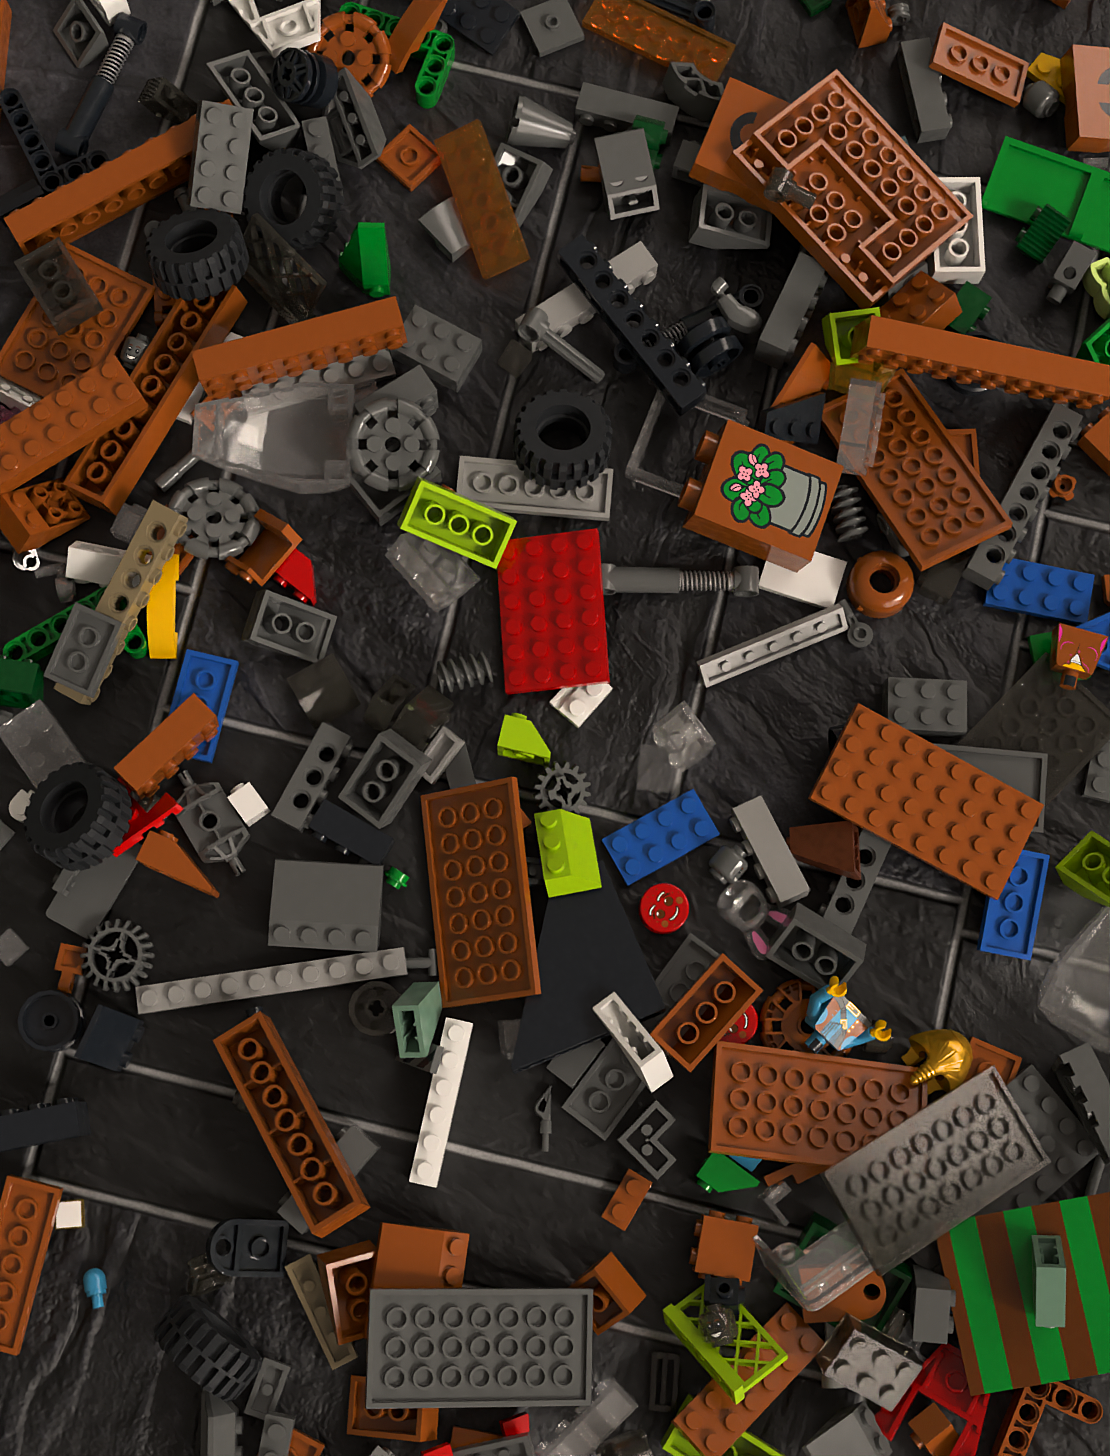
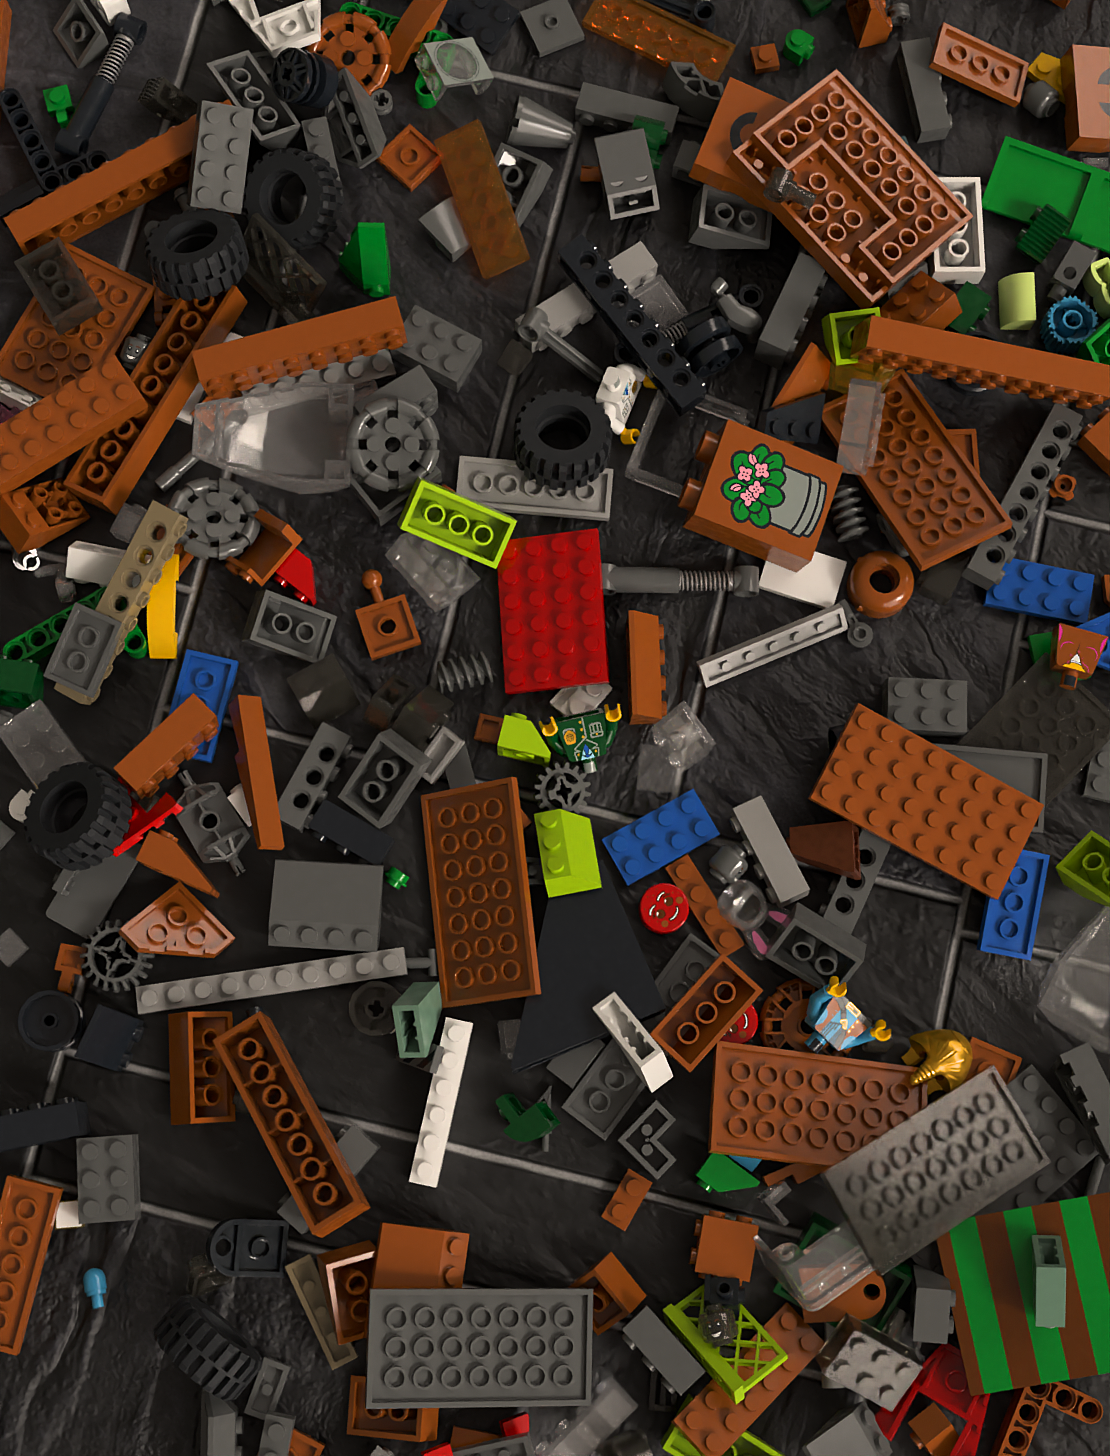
none -> green plate [43,84,74,129]
none -> dark grey piece [76,1134,141,1224]
none -> dark orange plate [118,881,235,958]
none -> dark orange slope [168,1011,236,1125]
none -> dark orange slope [228,695,285,850]
none -> dark orange plate [355,569,421,661]
none -> dark grey bush [371,89,393,116]
none -> clear panel [414,37,494,101]
none -> dark orange tile [474,713,504,745]
none -> dark green brick [495,1092,560,1142]
none -> dark green torso [539,704,622,774]
none -> white torso [596,363,657,445]
none -> clear tile [619,274,689,333]
none -> dark grey brick [622,1304,706,1395]
none -> dark orange slope [626,610,667,725]
none -> dark orange plate [665,854,745,956]
none -> dark orange plate [750,43,780,75]
none -> green plate [783,29,815,66]
none -> yellowish green brick [998,272,1036,330]
none -> dark azure brick [1040,296,1098,355]

